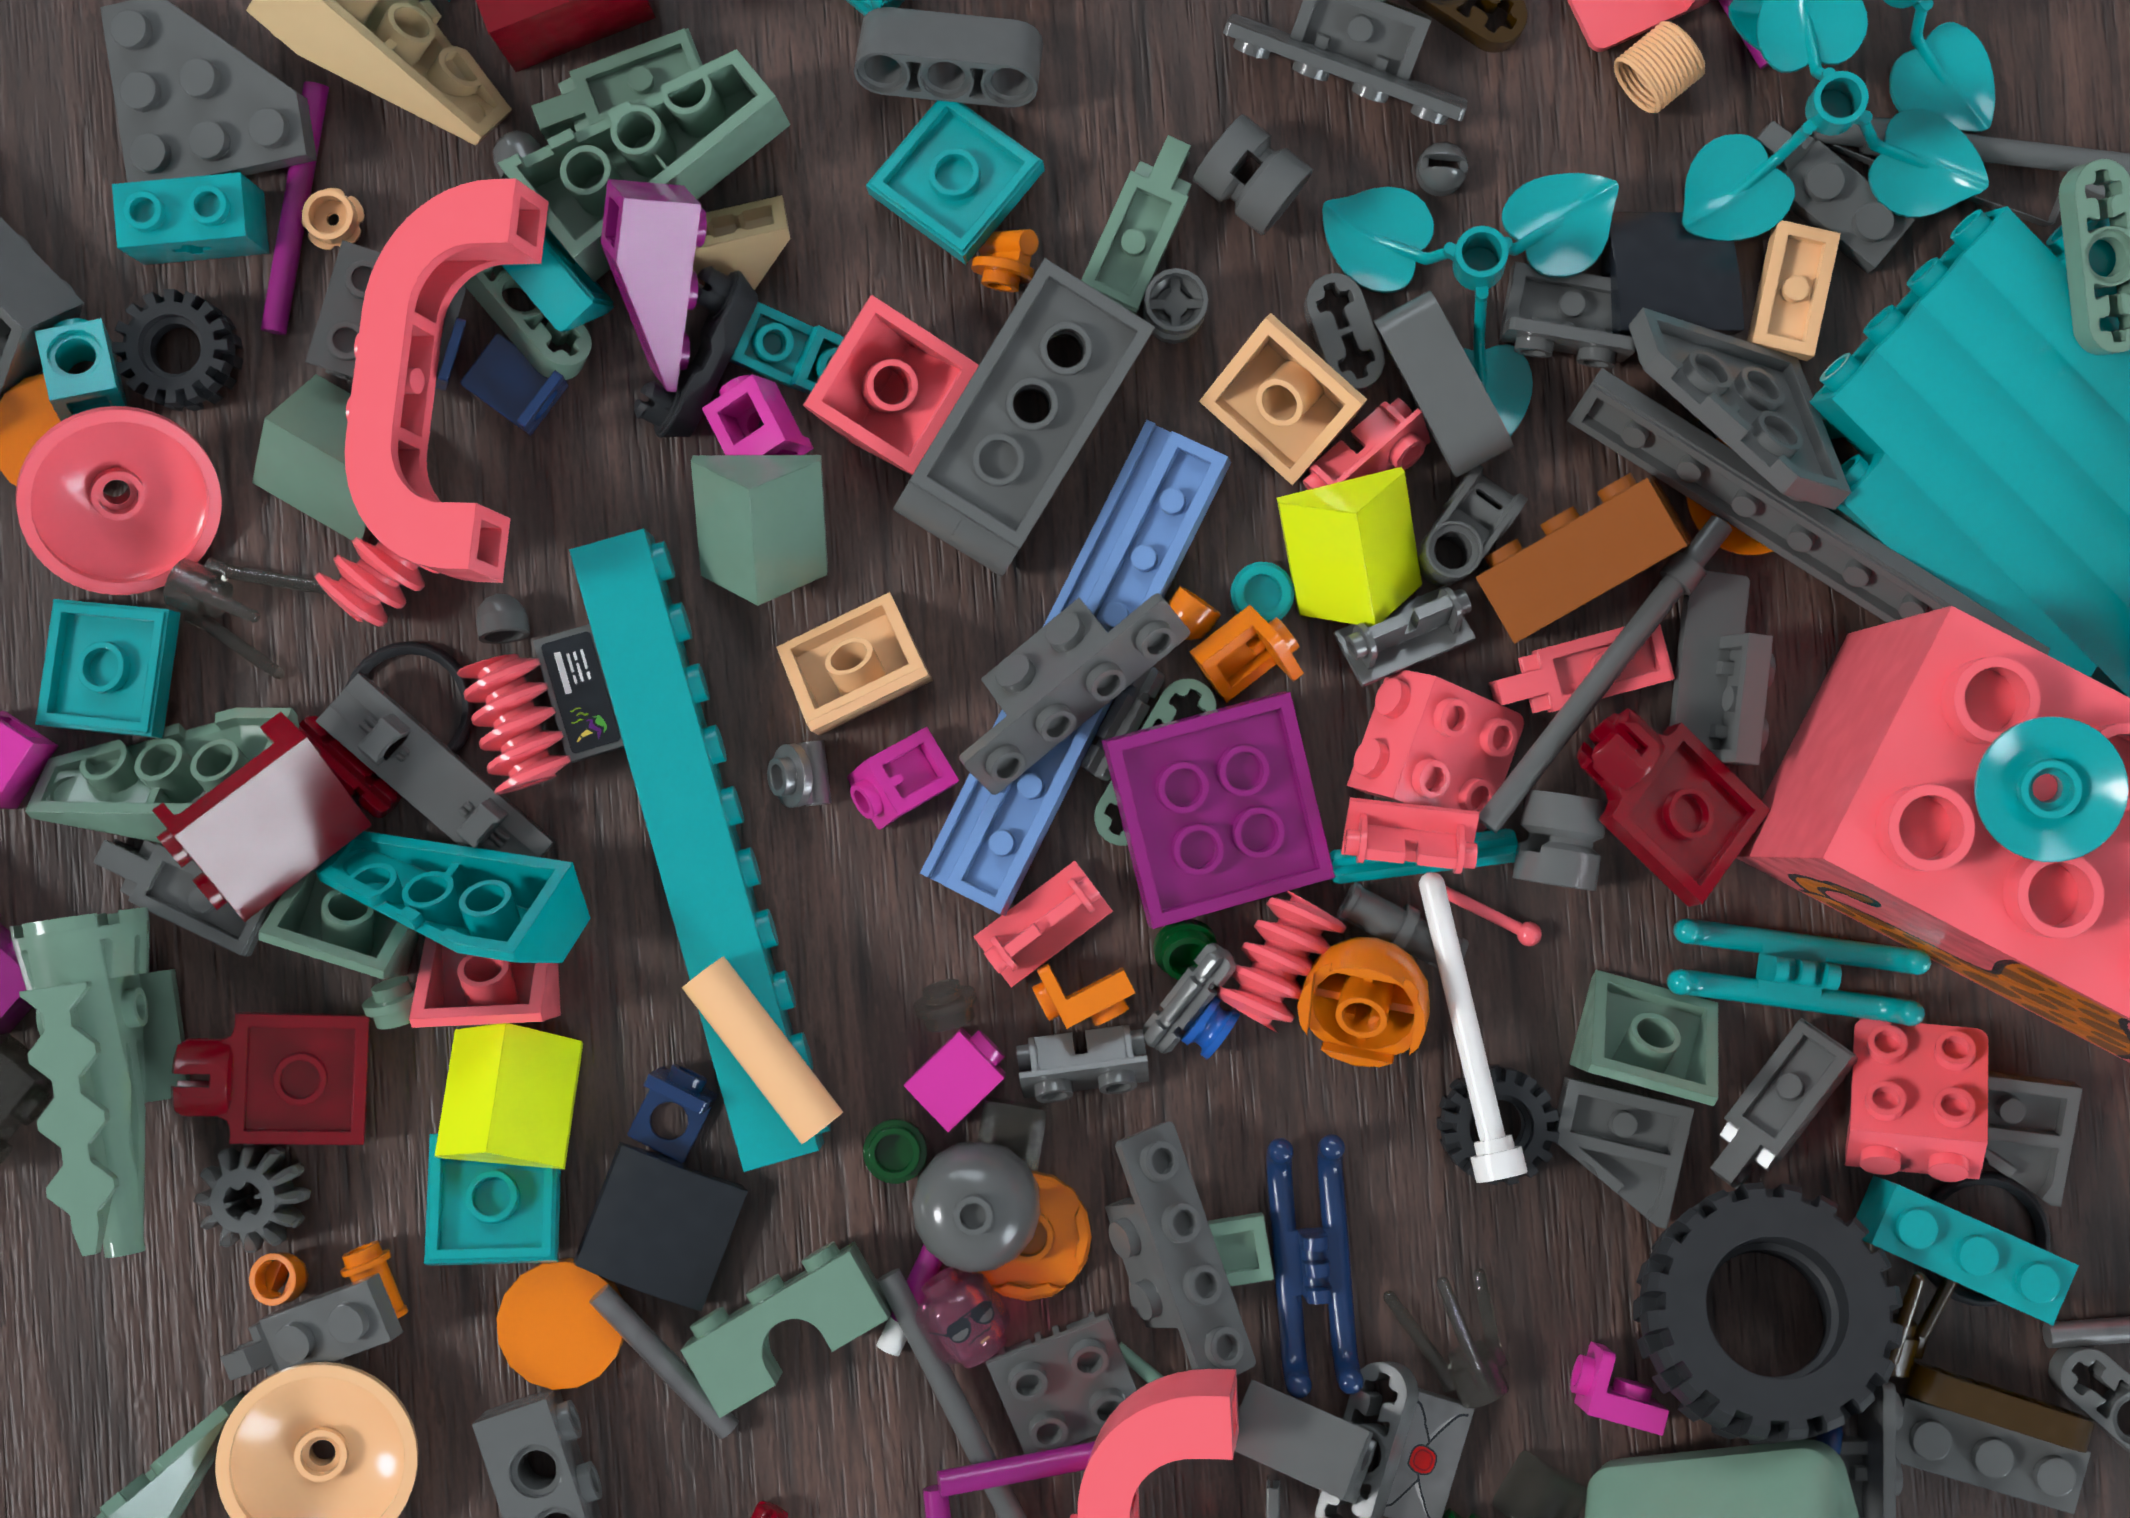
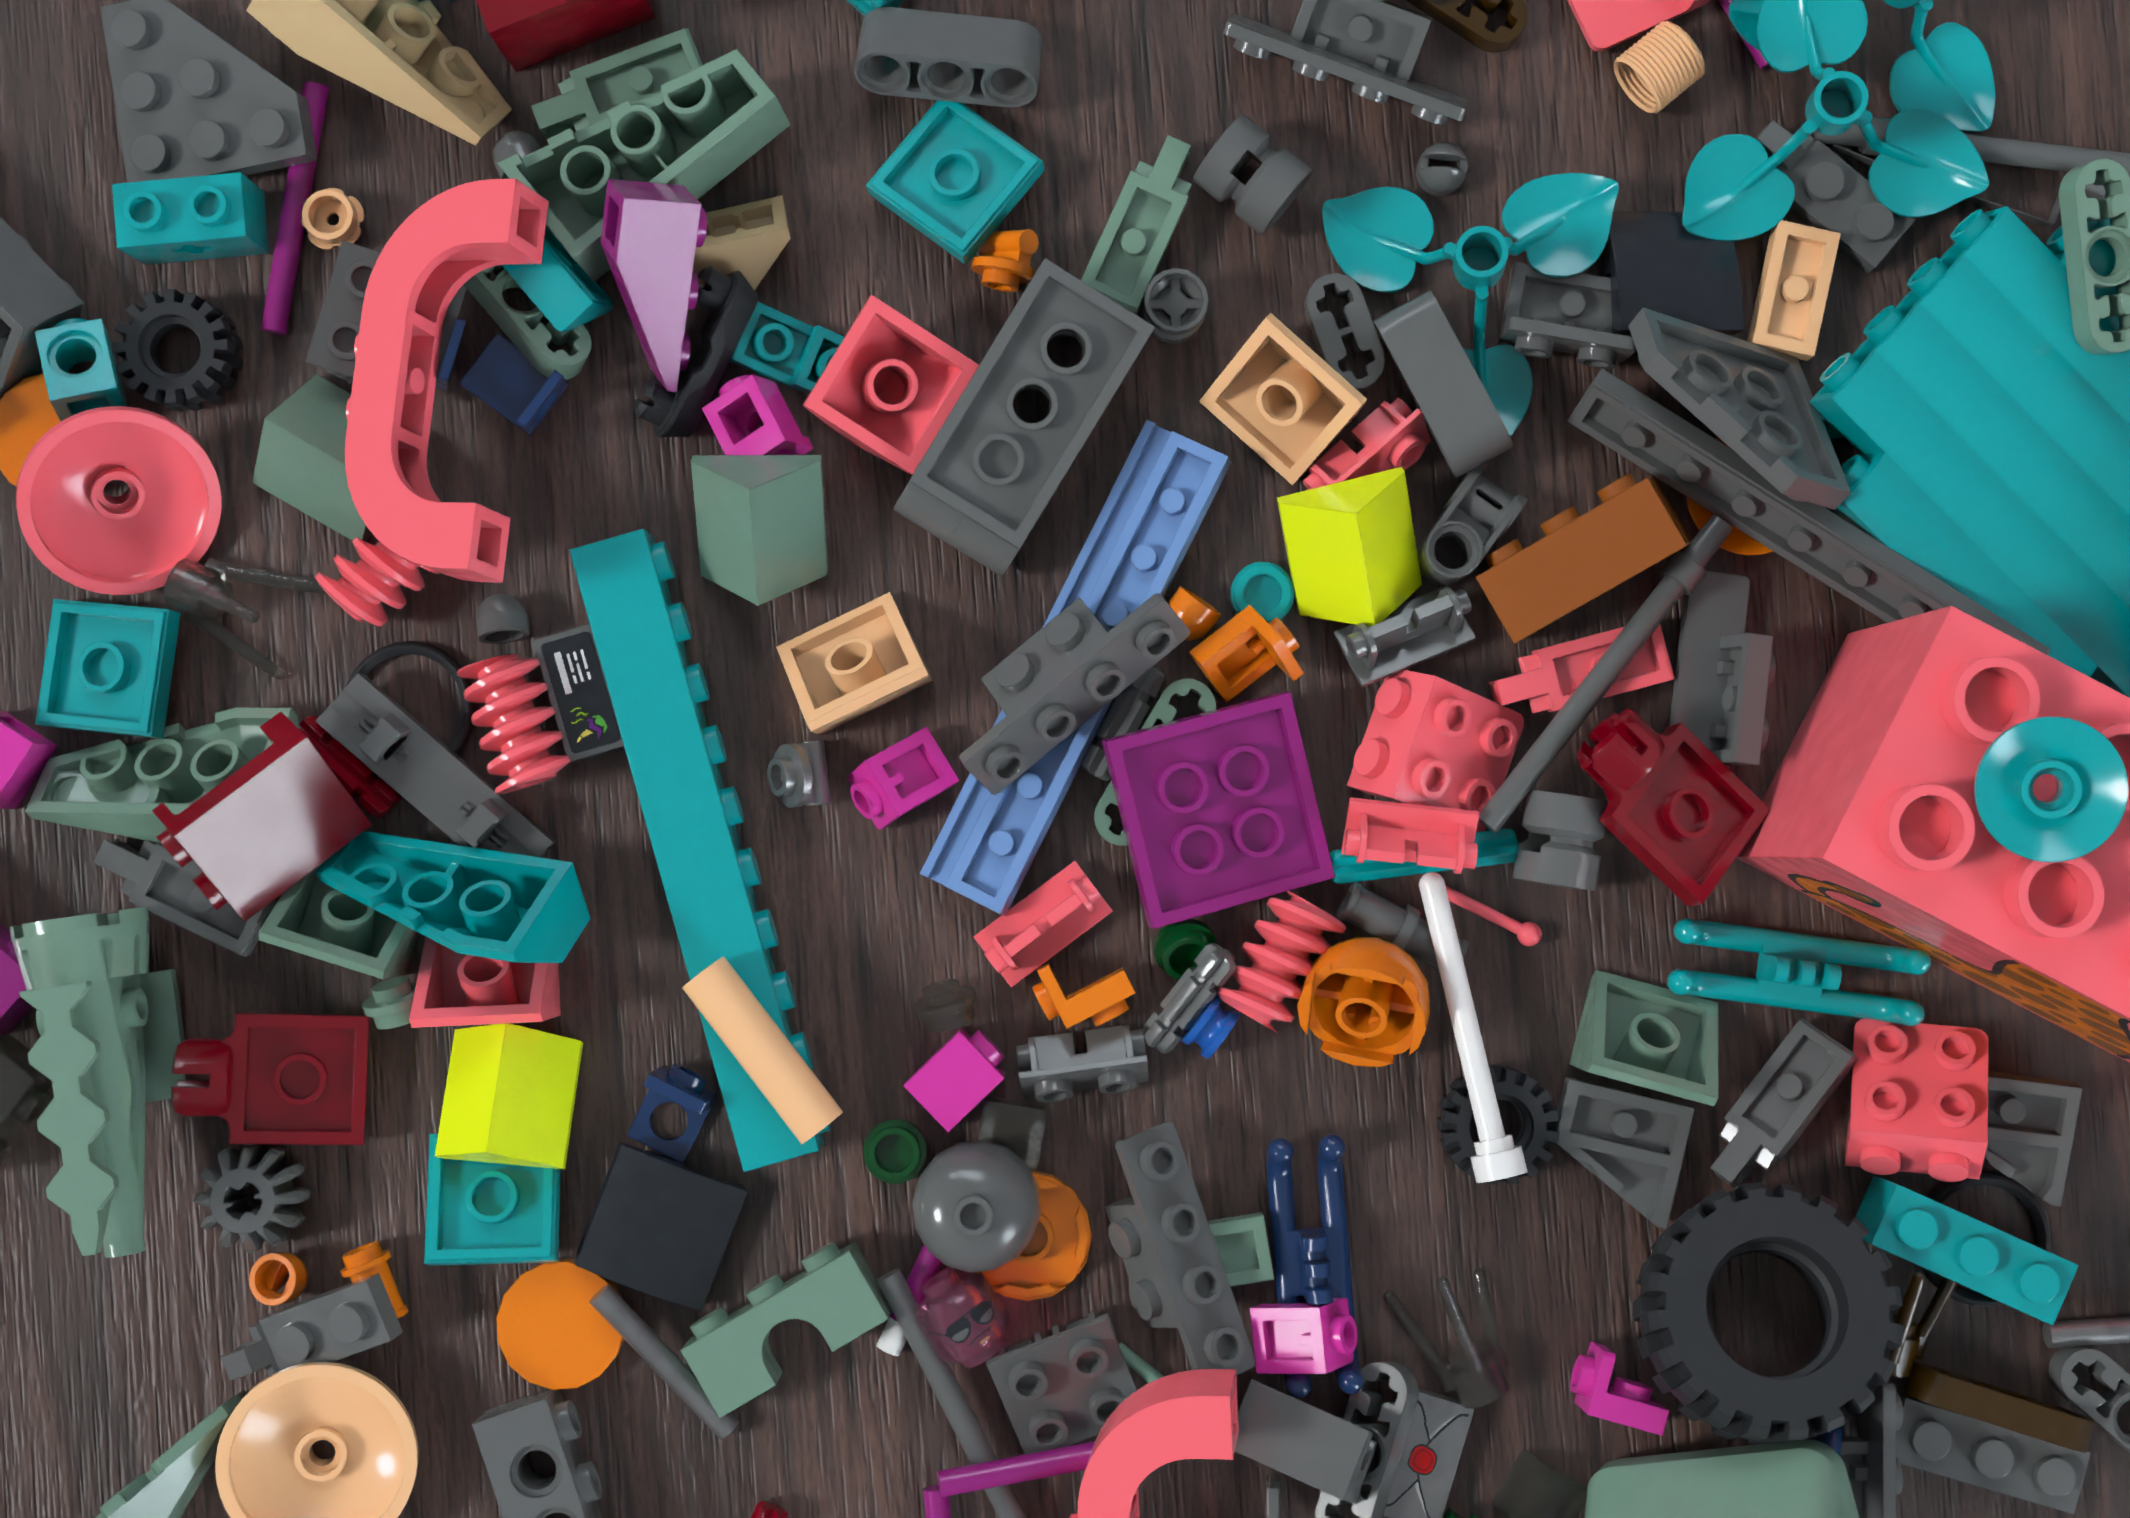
none -> dark pink bracket [1250,1298,1357,1374]

